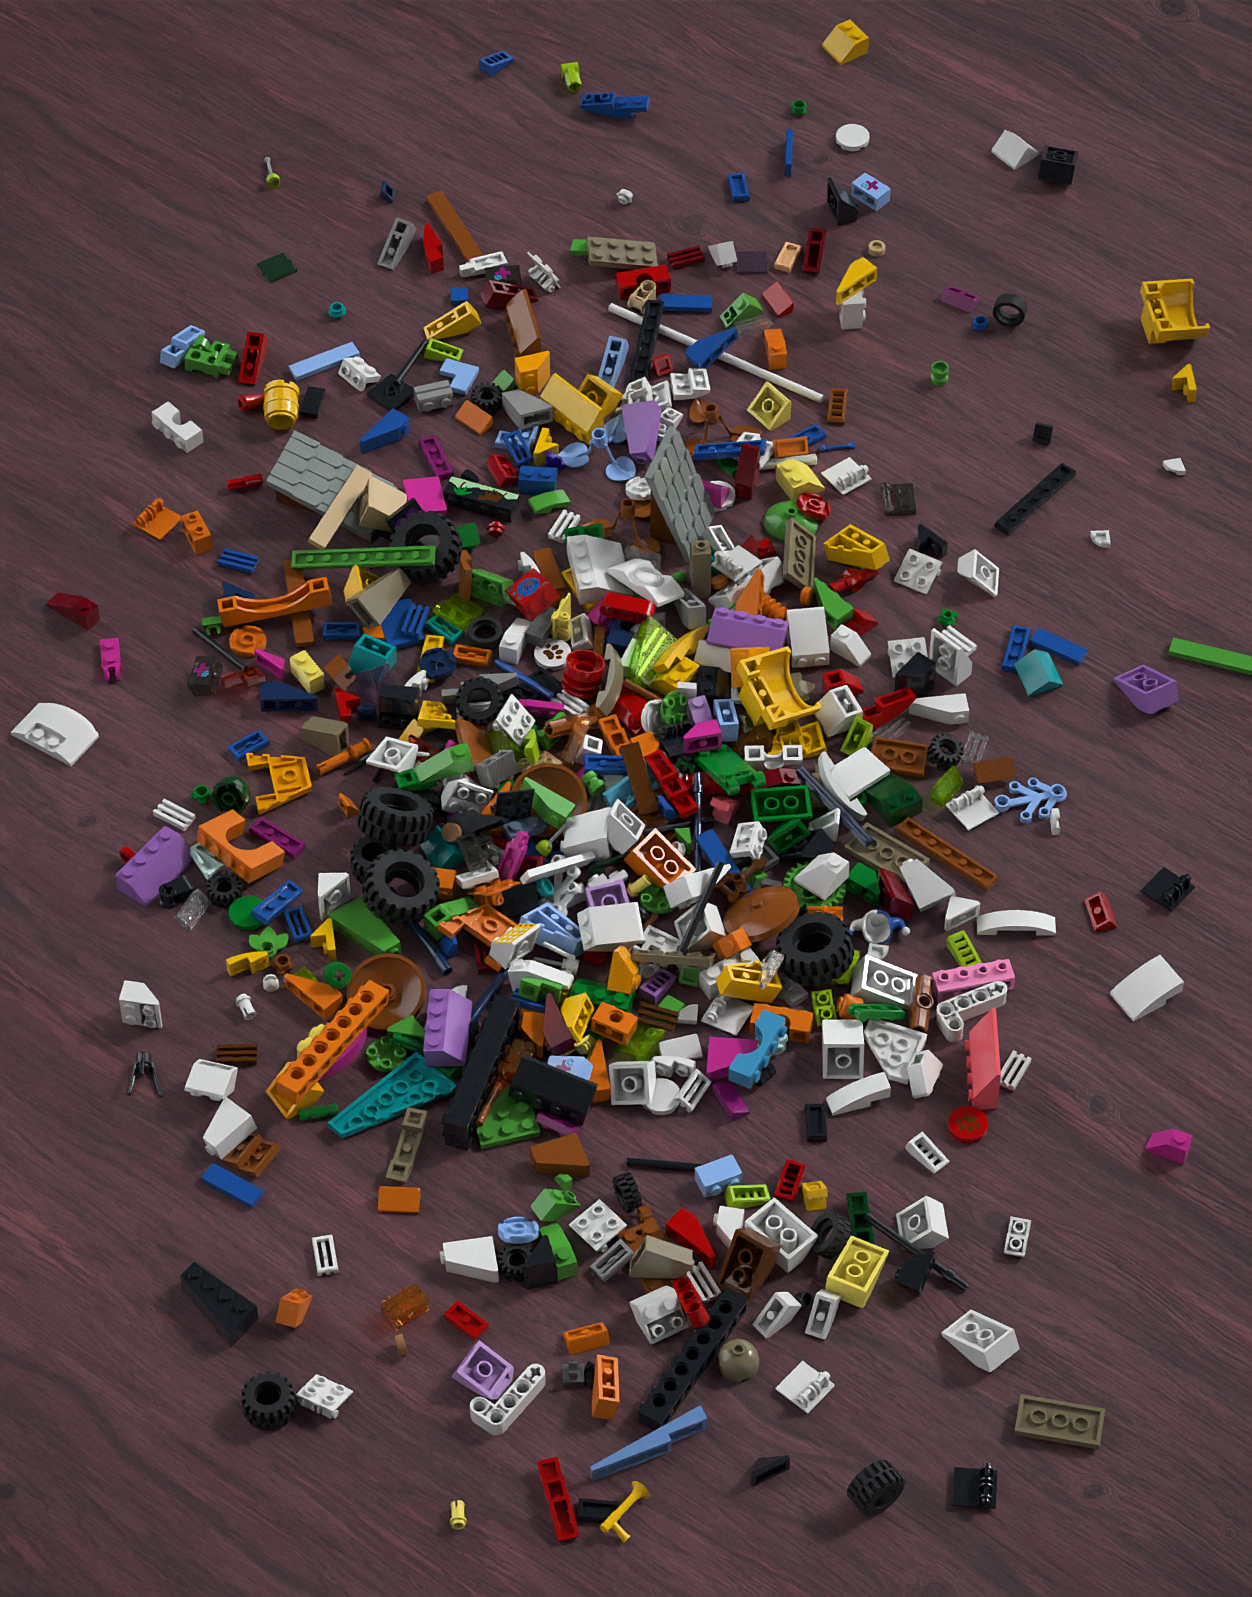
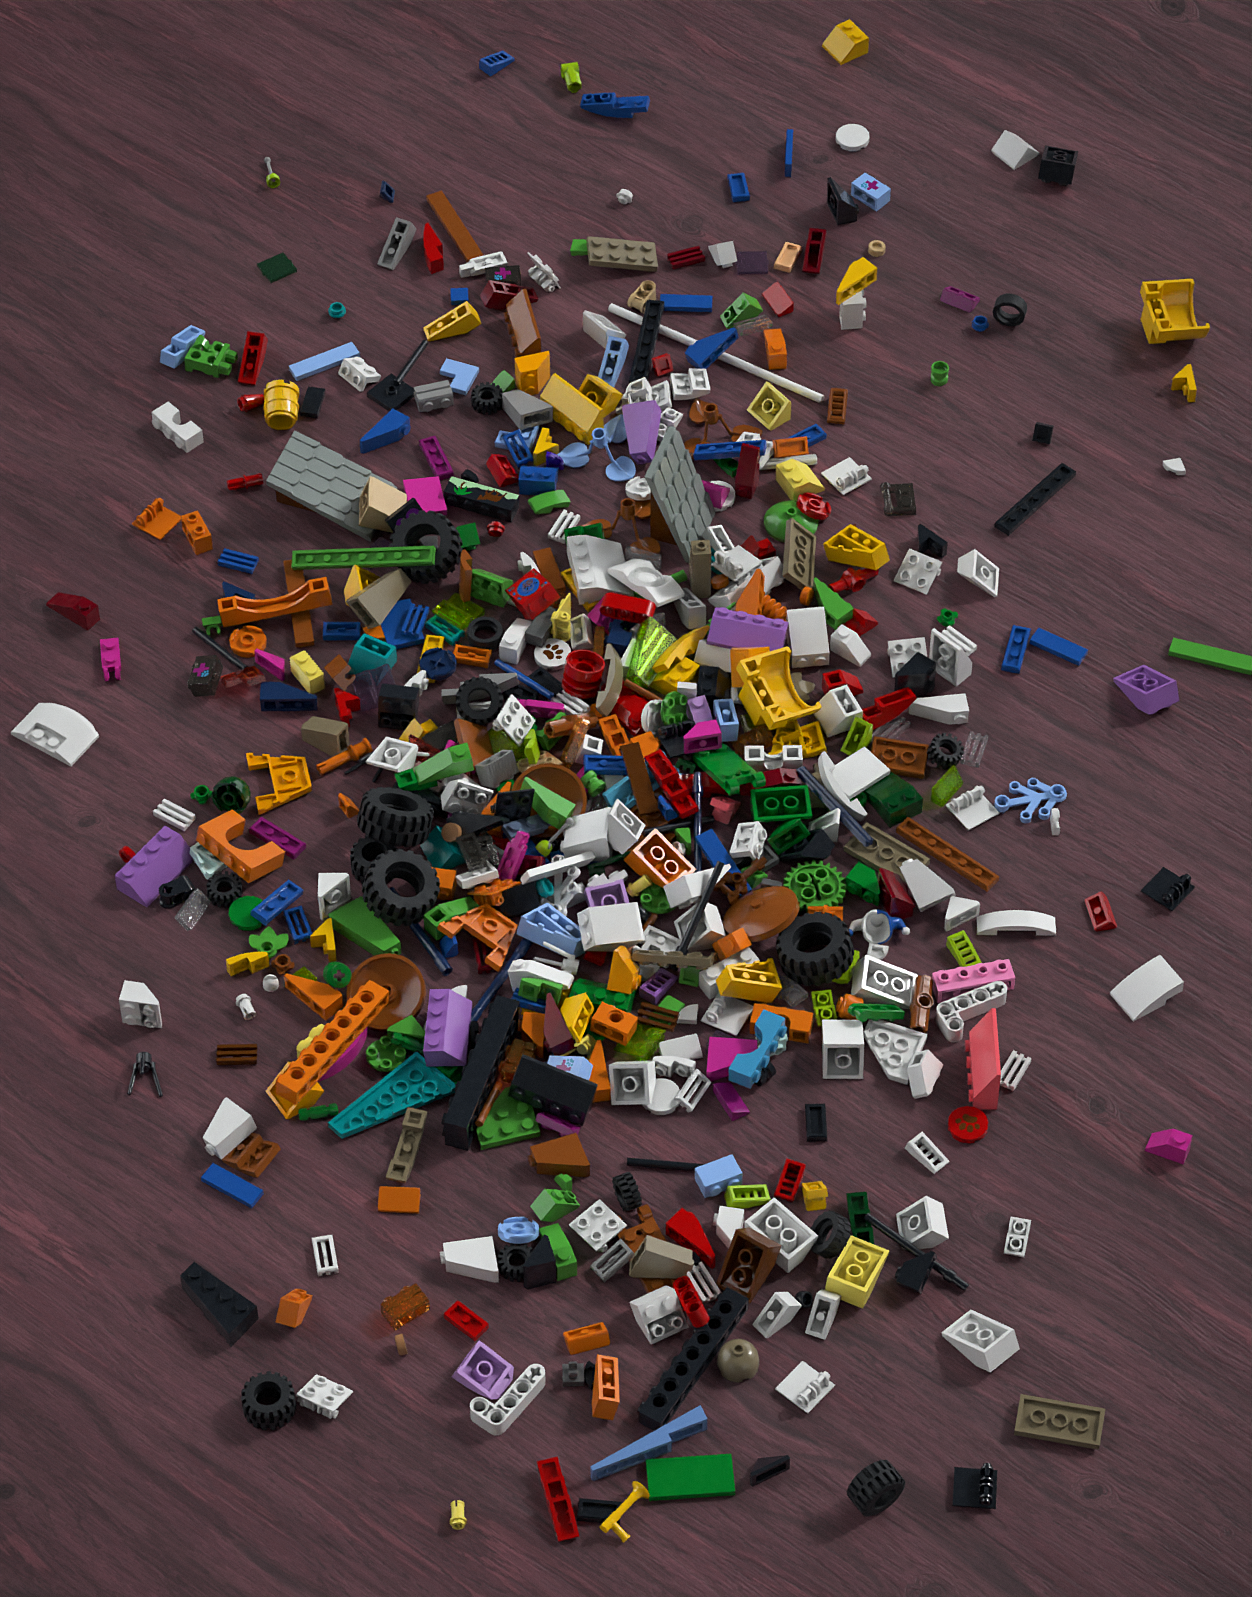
white slope [184,1059,238,1101] -> none
blue tile [227,729,270,763] -> none
tan tile [308,465,373,550] -> none
dark blue slope [357,704,377,721] -> none
yellow wing [417,701,456,729] -> none
lime slope [423,338,463,362] -> none
orange slope [455,400,493,435] -> none
white slope [489,923,541,969] -> none
red arch [615,265,671,300] -> none
clear slope [759,950,784,990] -> none
green plate [791,100,807,115] -> none
white slope [794,853,849,901] -> none
blue hinge [819,442,855,452] -> none
white slope [826,1072,891,1116] -> none
dark orange hinge [971,756,1016,784] -> none
teal slope [1014,649,1063,696] -> none
white tile [1090,530,1111,548] -> none
none -> white slope [583,310,626,349]
none -> green tile [646,1454,735,1501]

